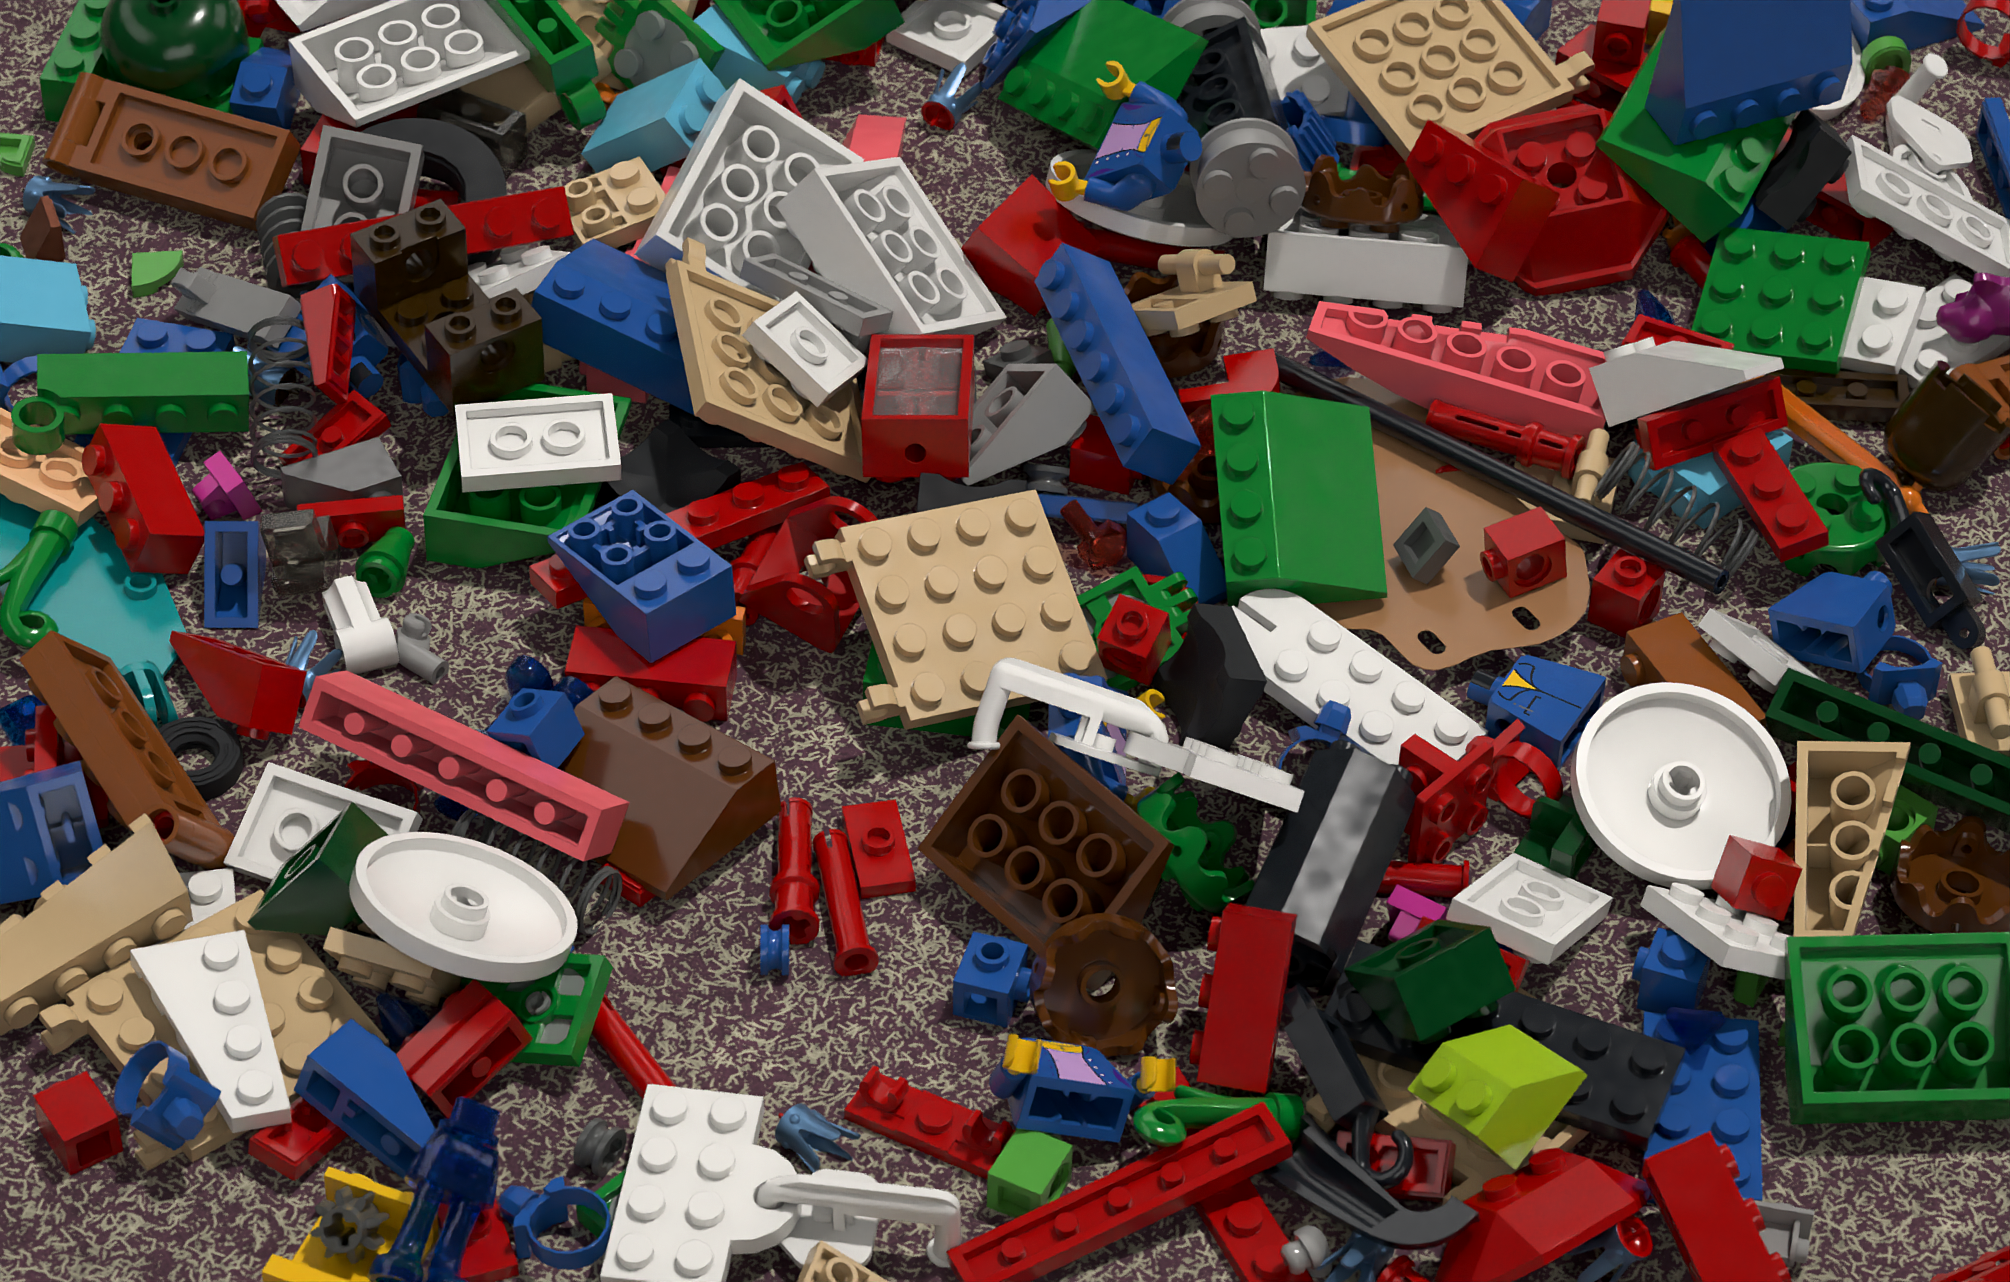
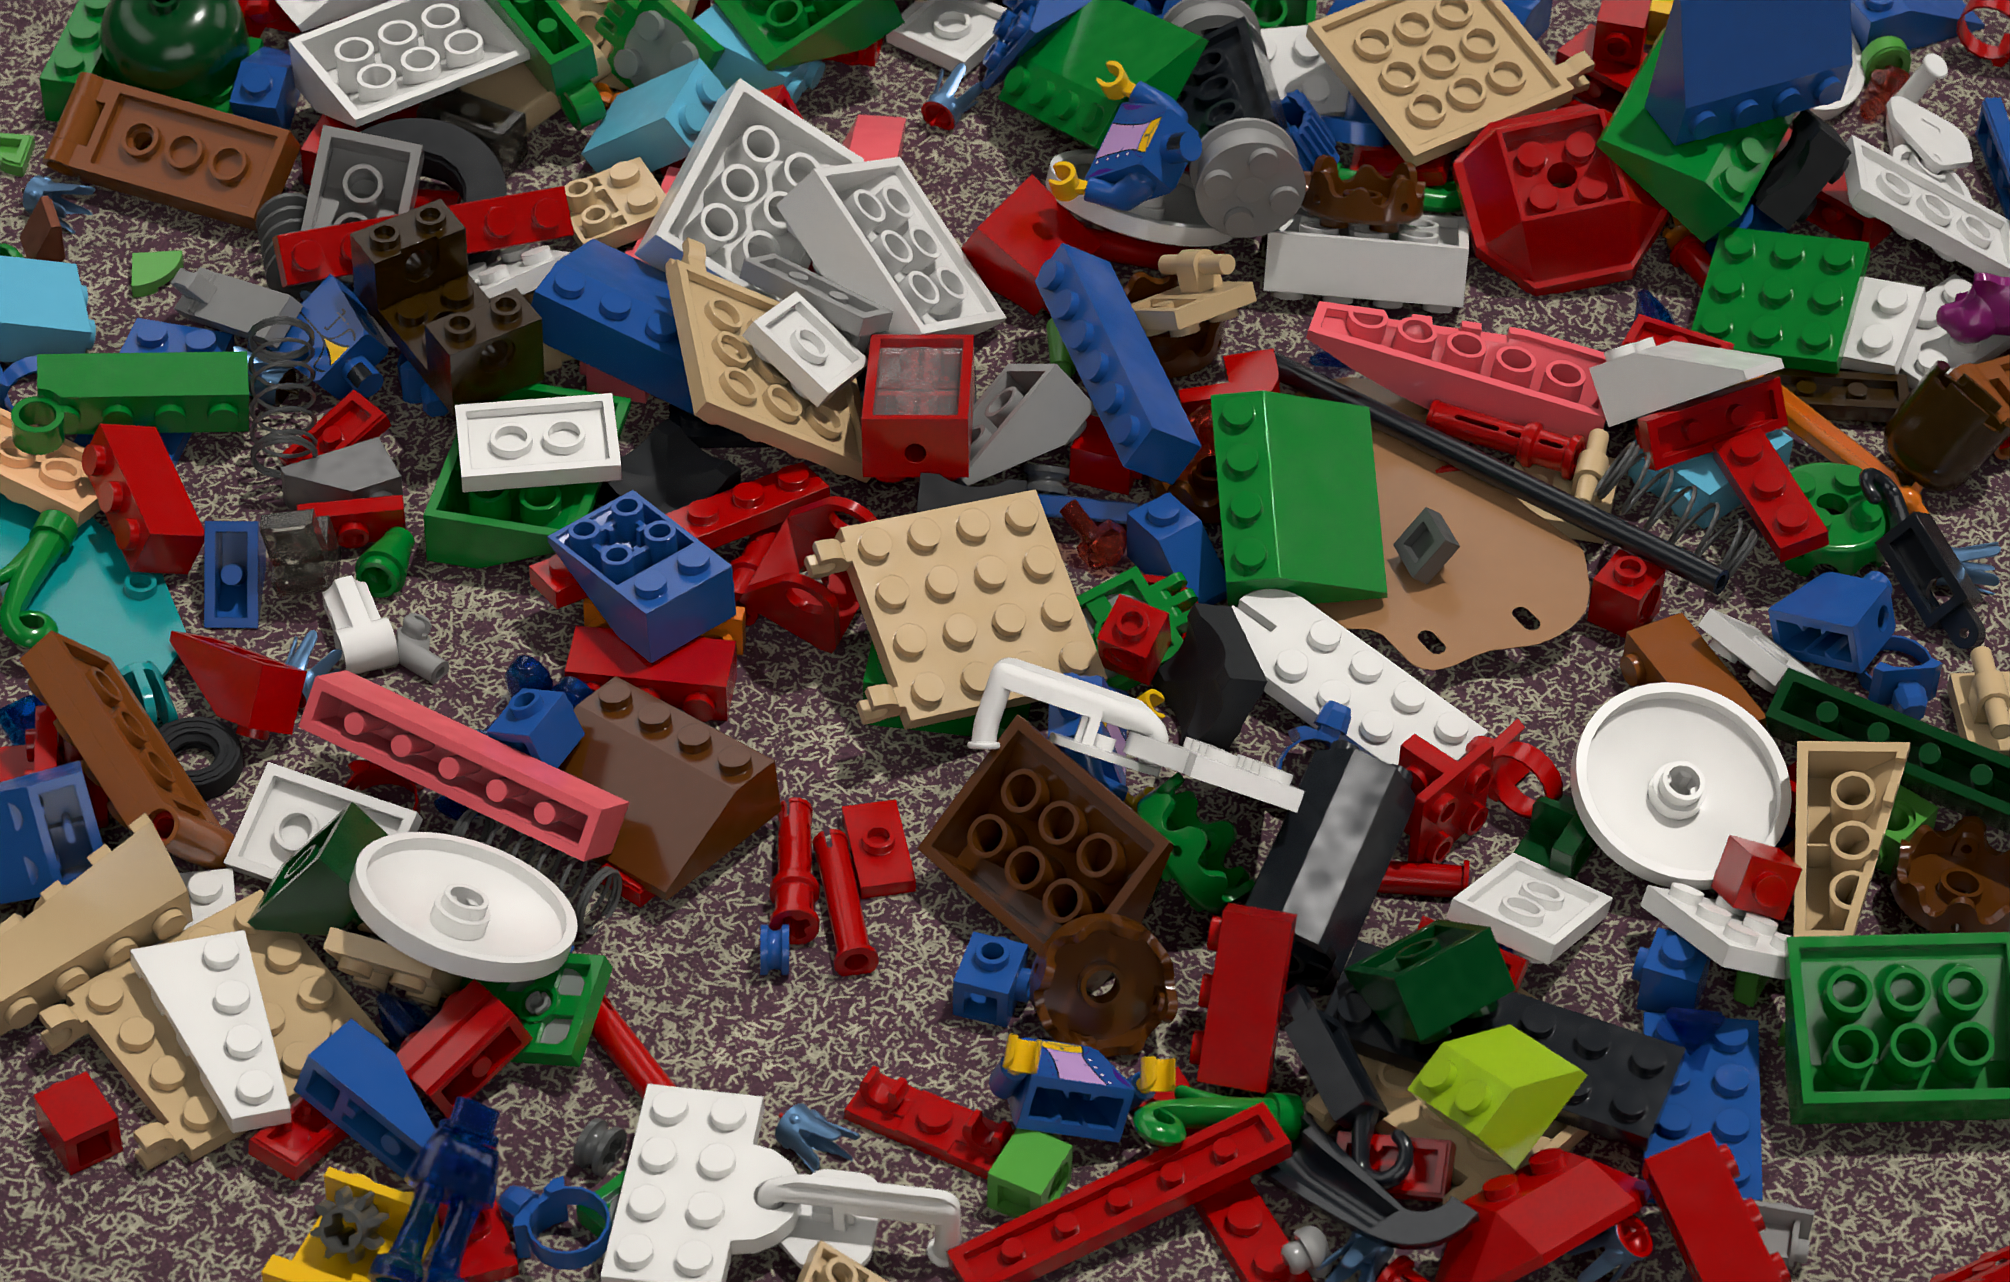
blue piece [114,1040,221,1151] -> none
dark pink tile [192,451,262,521] -> none
red slope [300,284,356,404] -> none
dark grey plate [983,340,1055,381] -> none
dark pink tile [1386,884,1449,942] -> none
red wedge [1405,119,1560,283] -> none
blue torso [1467,655,1606,771] -> none
red brick [1480,506,1567,598] -> none

